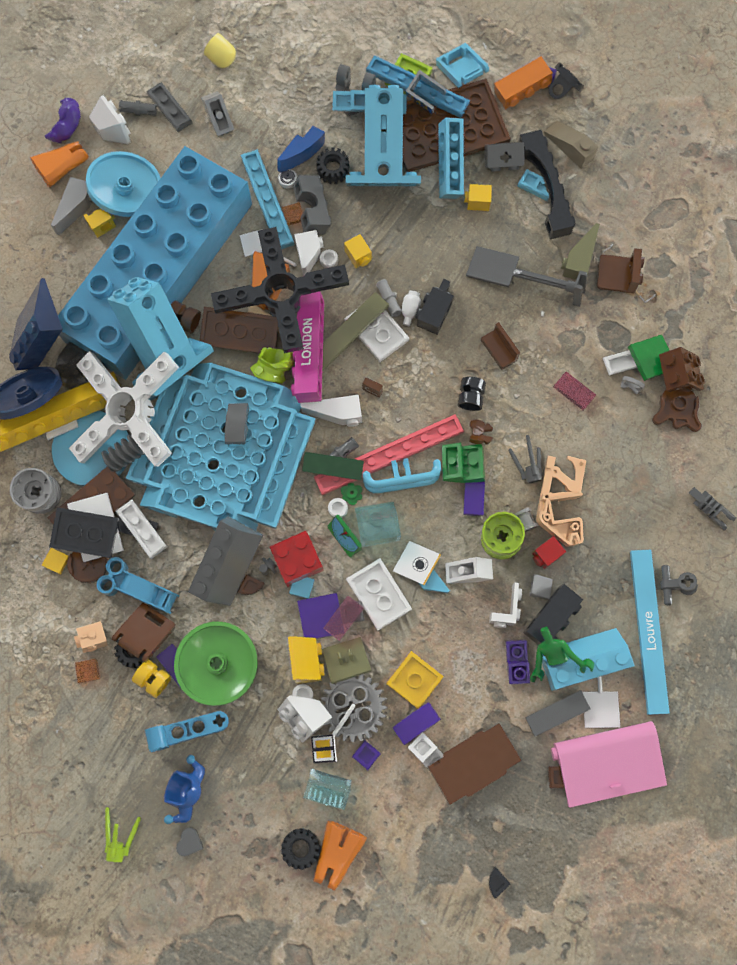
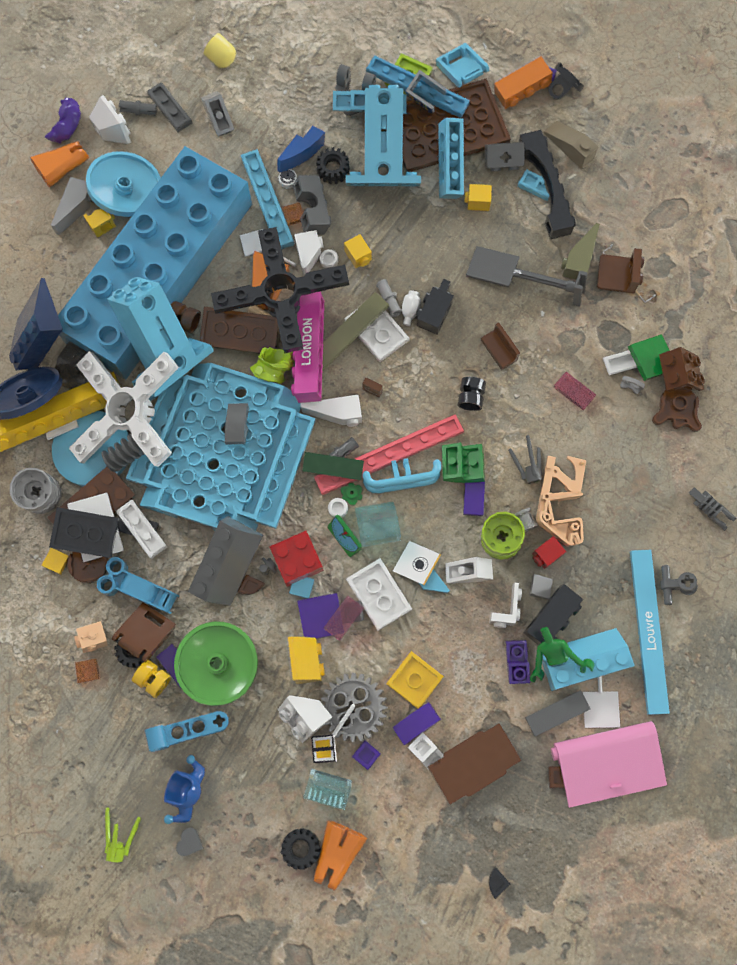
white tile [292,684,313,699] -> none
olive piece [322,637,371,684] -> none
reddish brown piece [469,420,493,445] -> none

